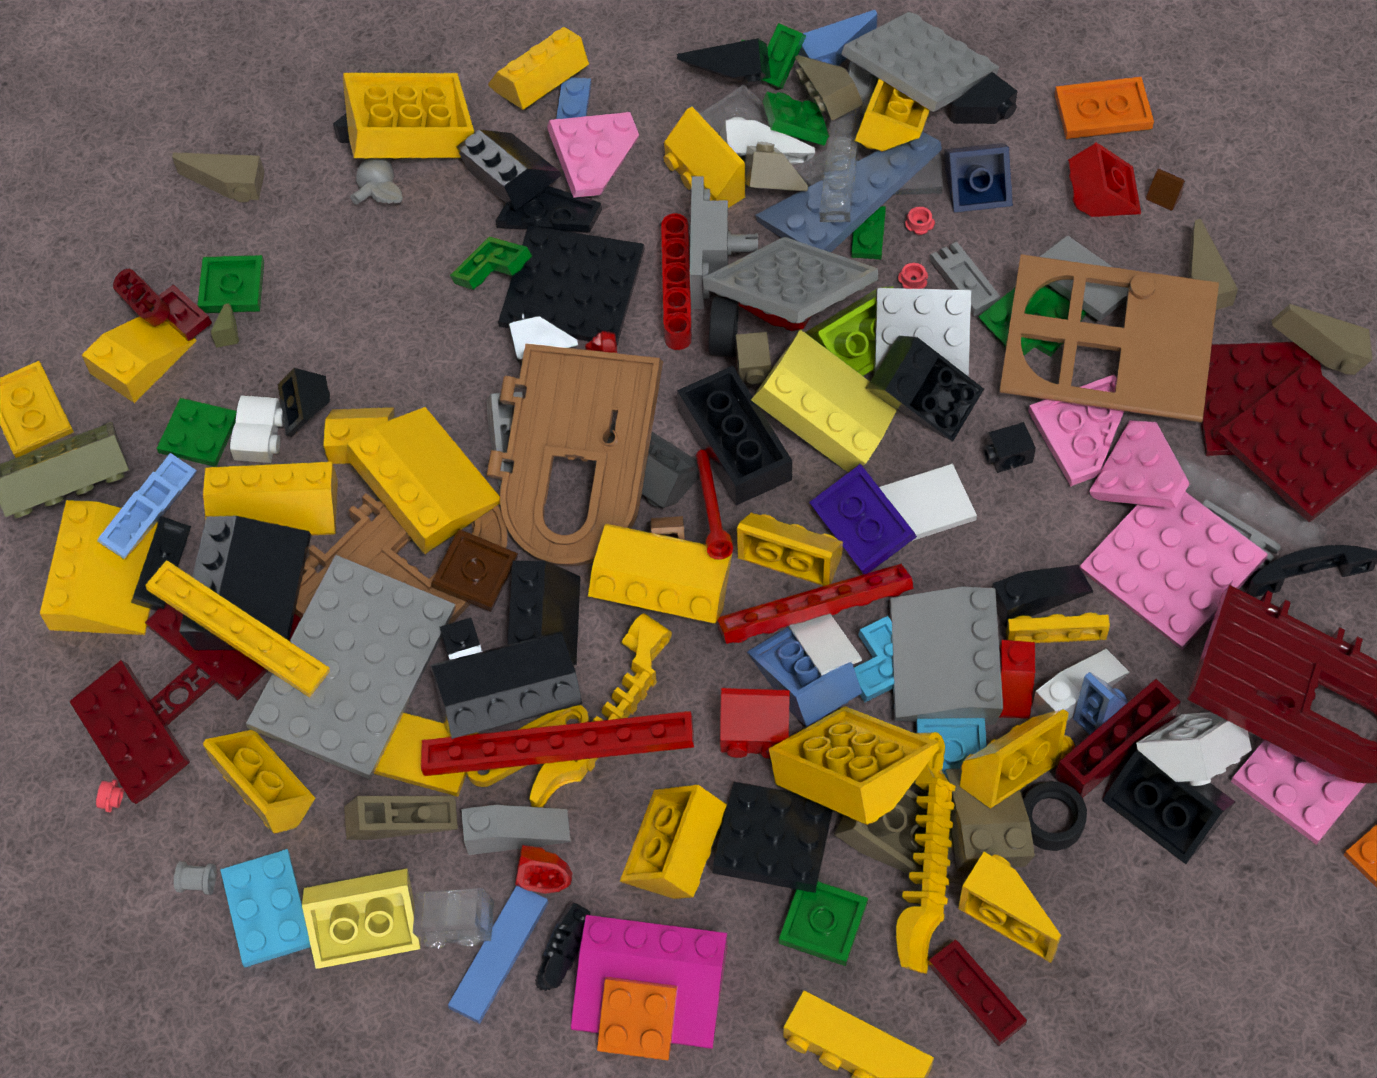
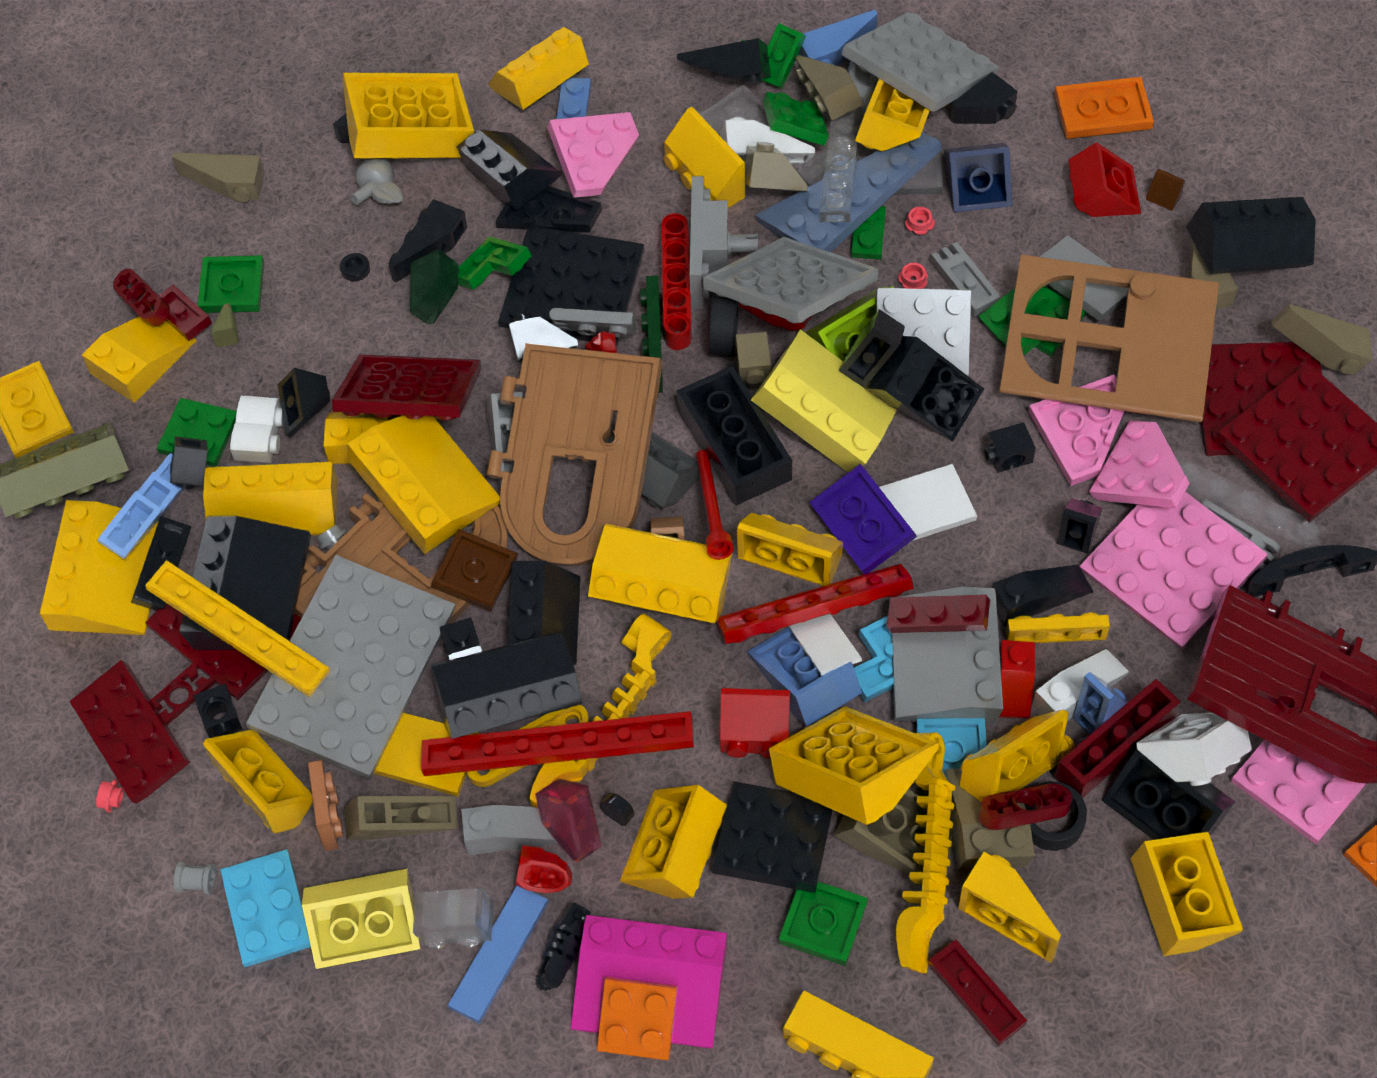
none -> black brick [170,436,208,489]
none -> black brick [193,684,243,738]
none -> nougat plate [308,760,344,851]
none -> light grey plate [317,524,347,551]
none -> dark red plate [332,354,481,420]
none -> black tile [339,253,370,282]
none -> black slope [389,199,467,282]
none -> clear green slope [410,250,459,324]
none -> clear pink slope [535,779,602,862]
none -> light grey hinge [549,308,636,338]
none -> black tile [600,793,634,826]
none -> dark green plate [640,275,663,393]
none -> black slope [839,309,905,388]
none -> dark red plate [887,594,990,633]
none -> dark red beam [977,783,1073,830]
none -> black slope [1057,498,1102,554]
none -> yellow slope [1130,832,1243,956]
none -> black slope [1186,197,1316,274]

